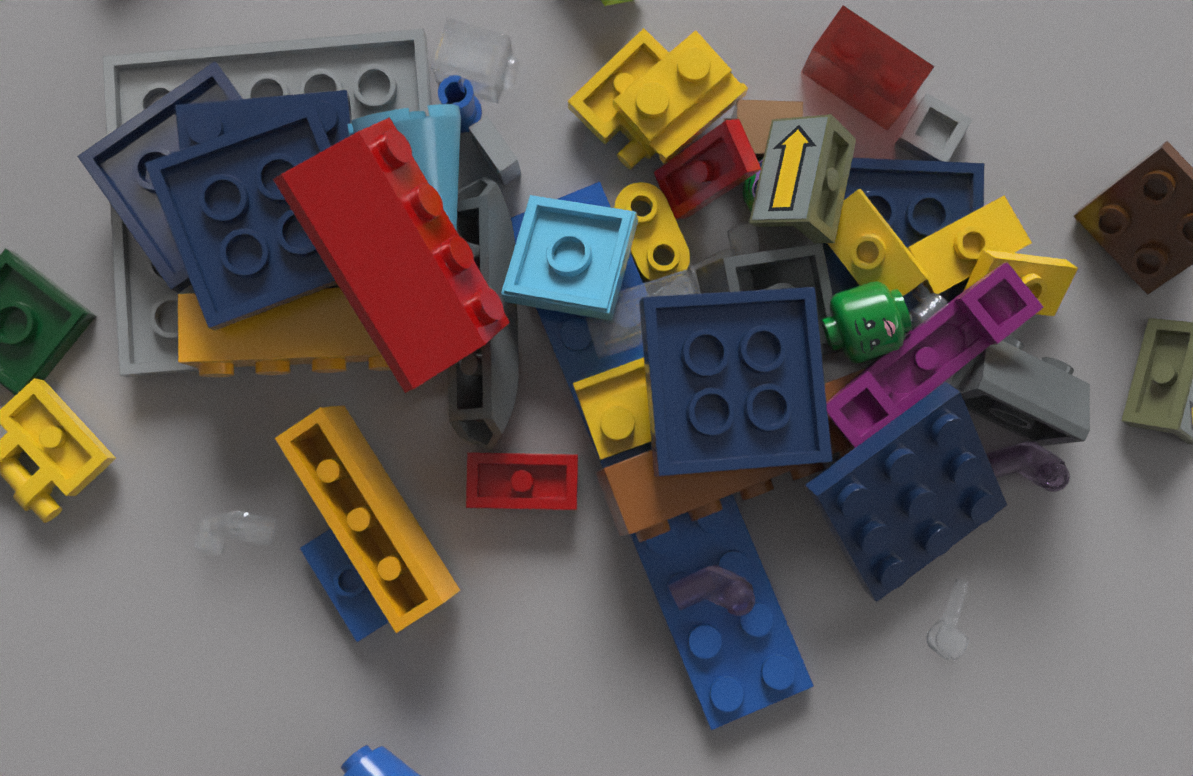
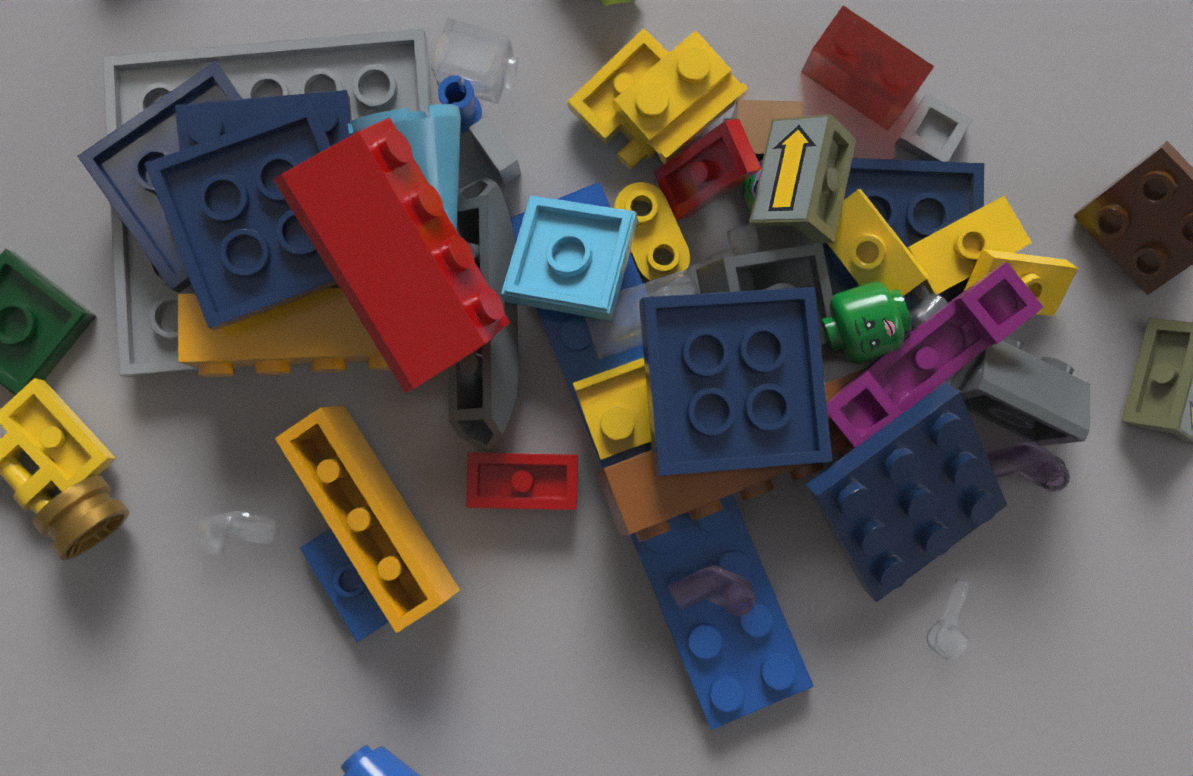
none -> pearl gold wheel [32,476,130,561]

